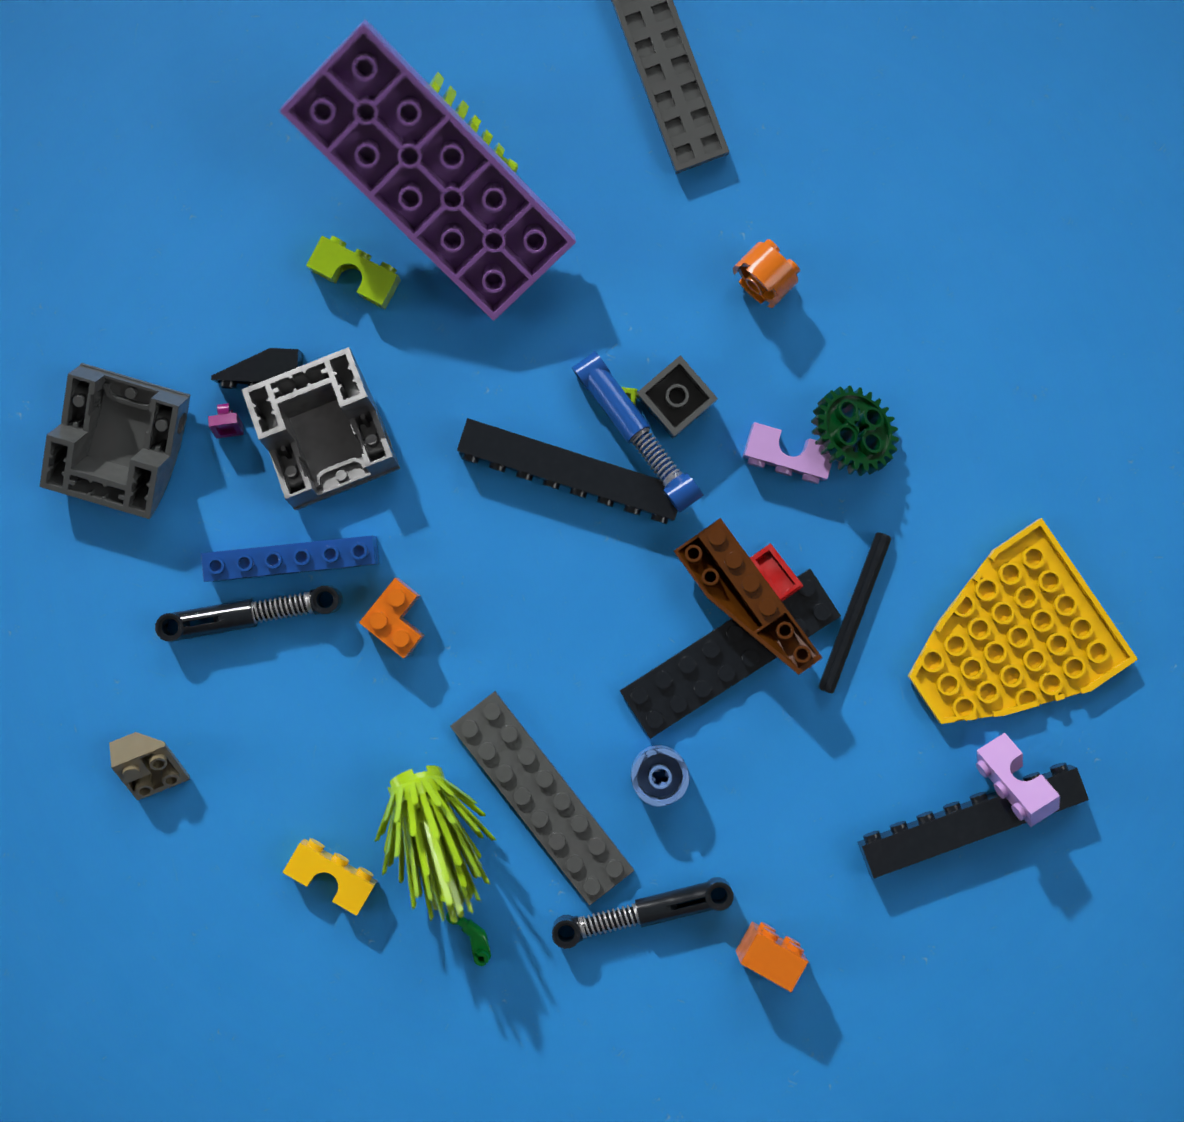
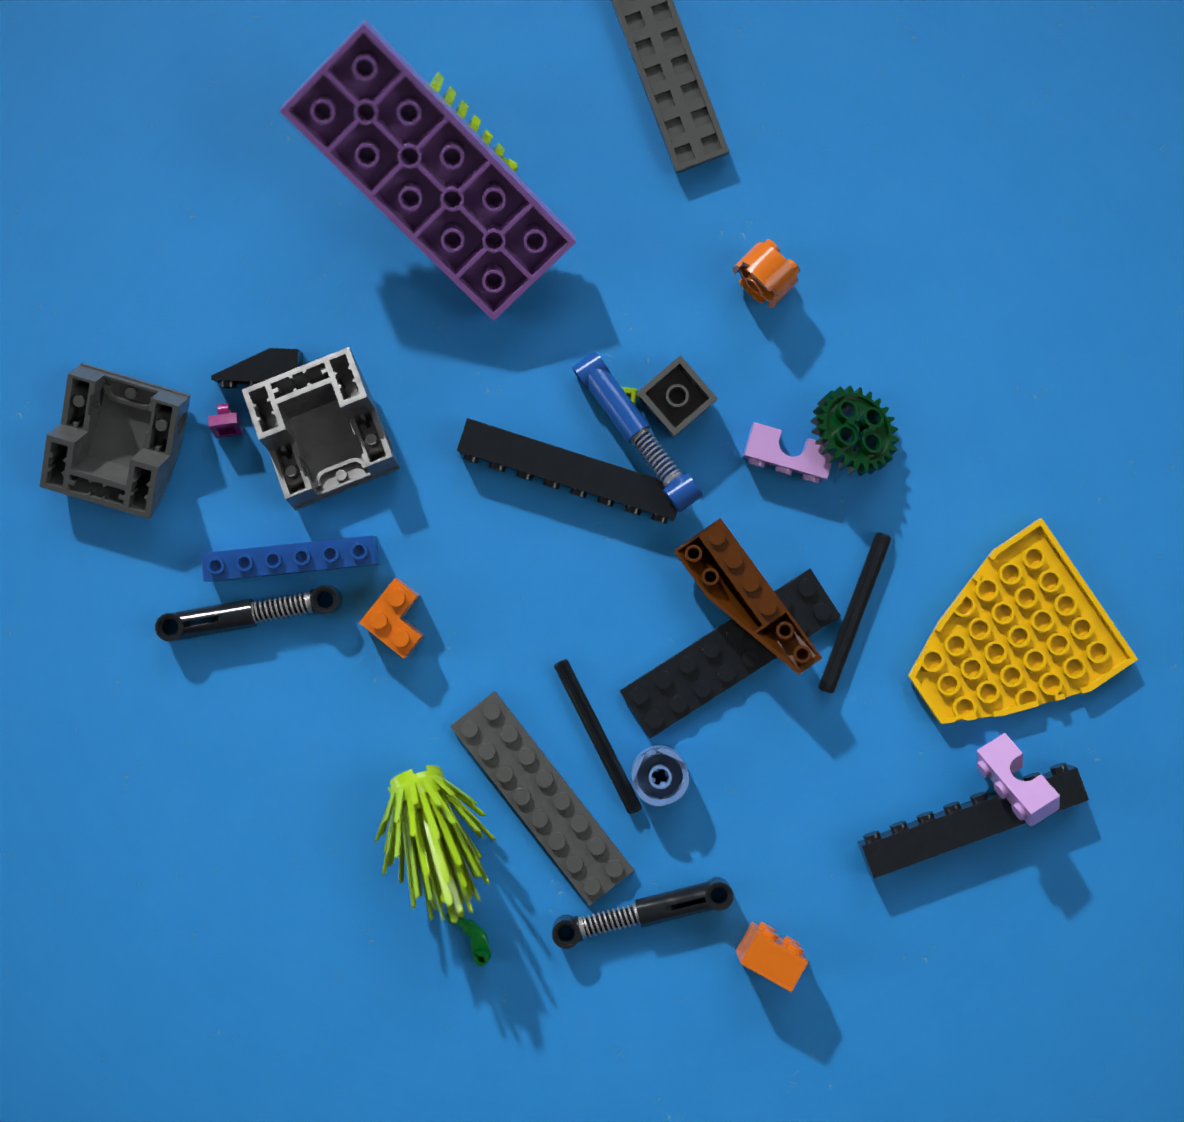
dark tan slope [109,732,190,801] -> none
yellow arch [282,838,377,916] -> none
lime arch [306,236,401,310] -> none
red tile [750,543,804,602] -> none
none -> black axle [554,659,642,814]

